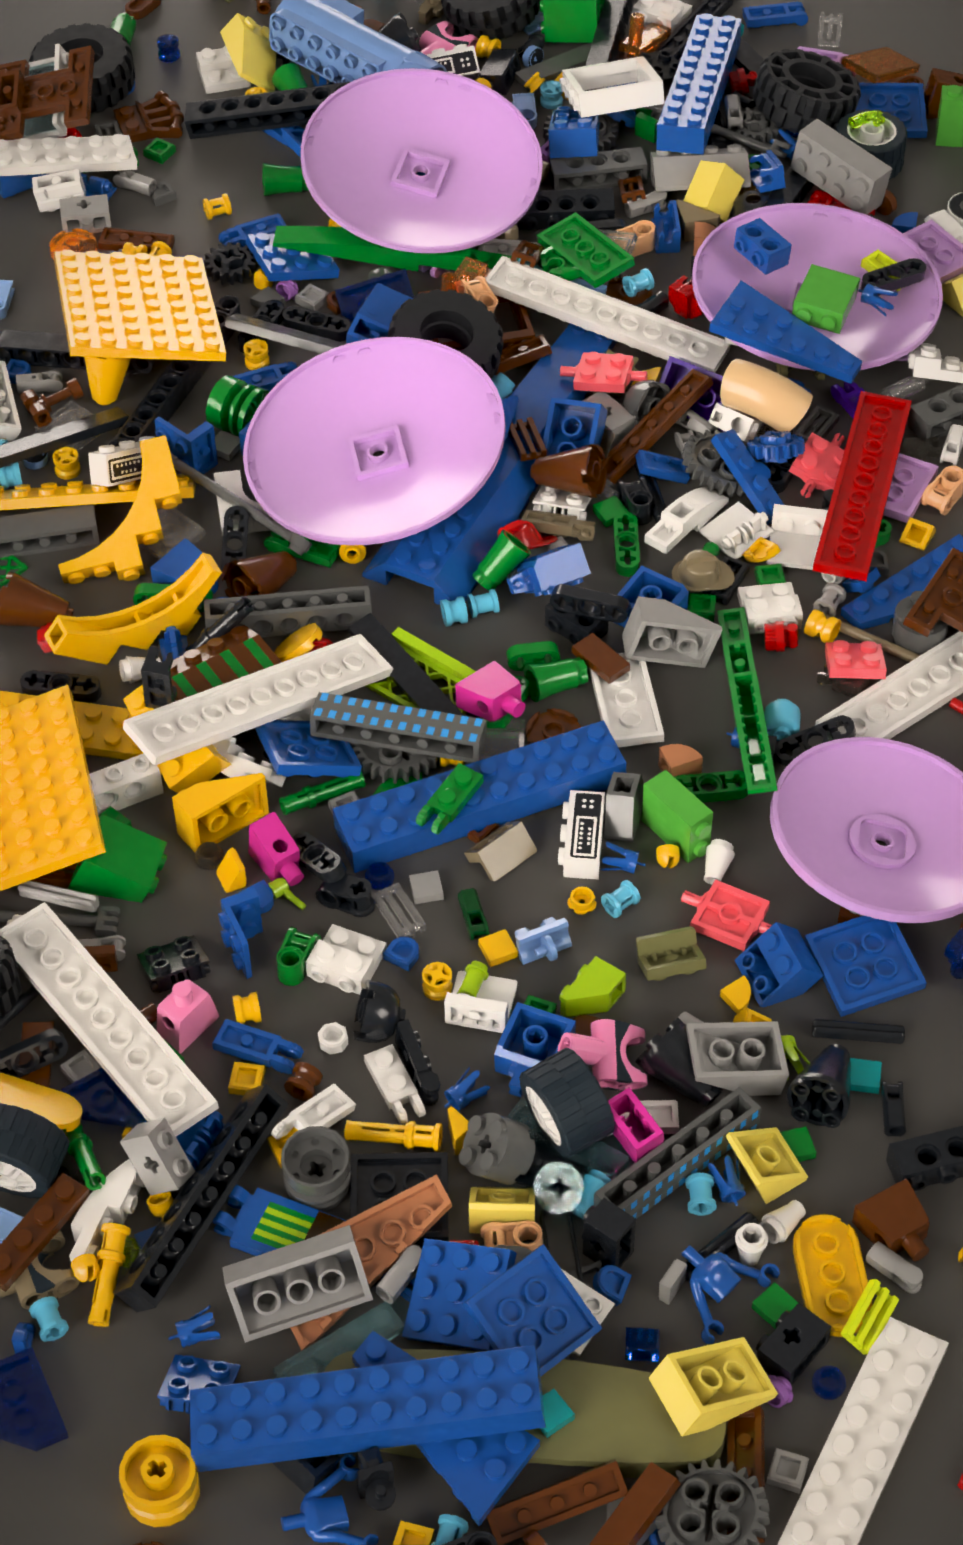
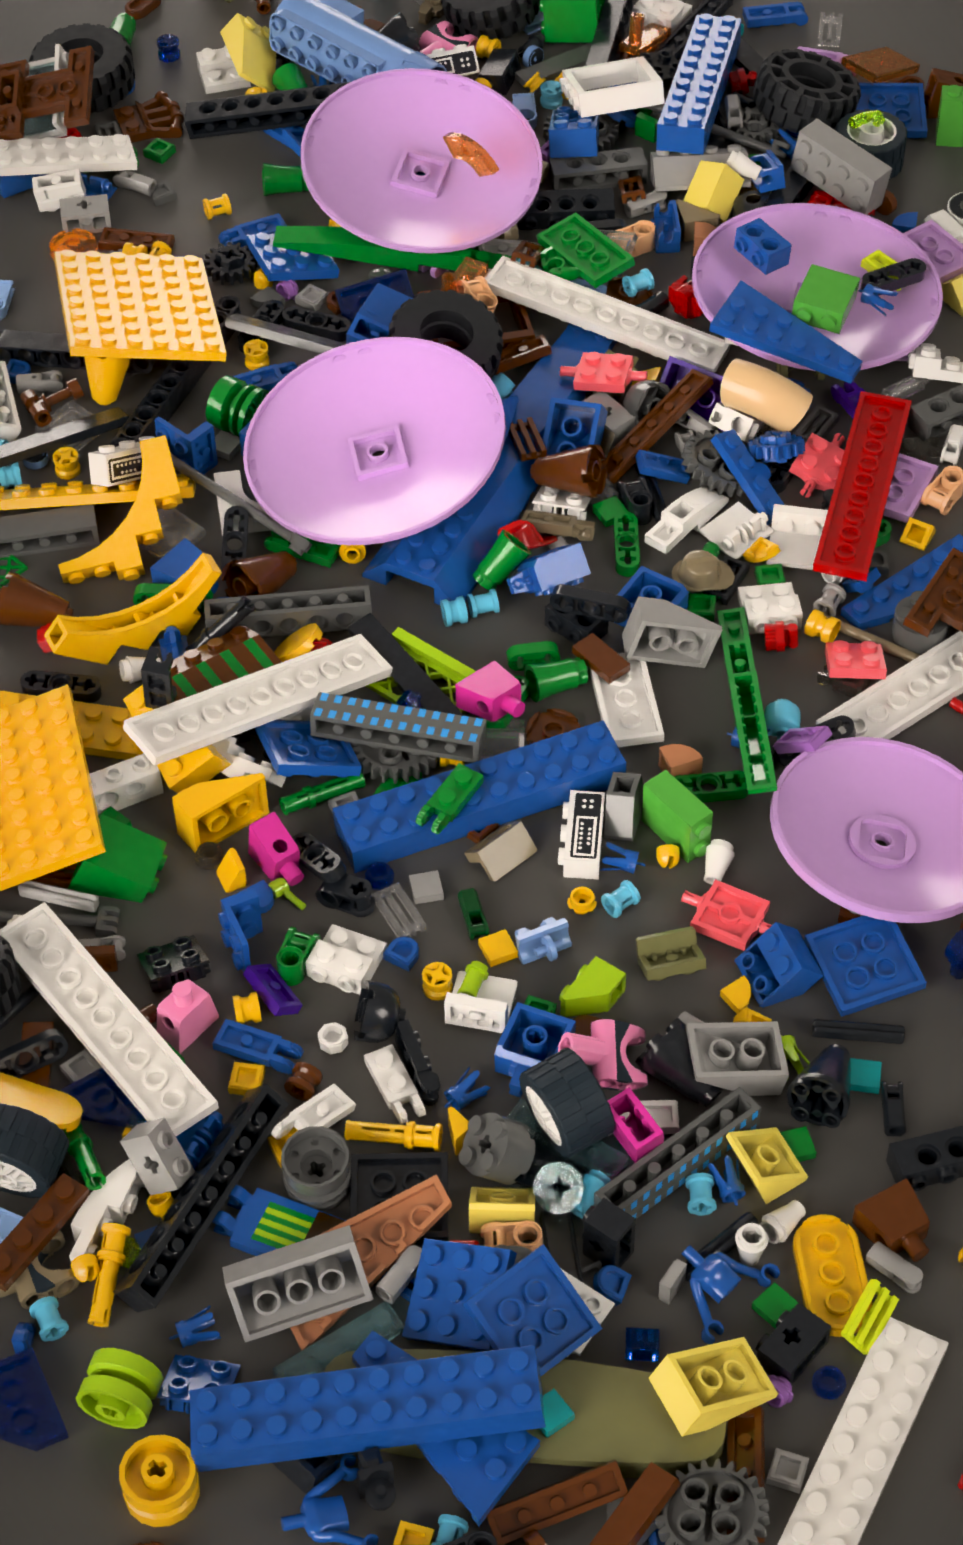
none -> lime wheel [75,1348,164,1429]
none -> dark purple plate [243,964,303,1016]
none -> clear blue plate [395,689,422,708]
none -> clear orange tile [443,132,500,177]
none -> white cone [726,150,762,180]
none -> medium lavender plate [773,726,833,754]

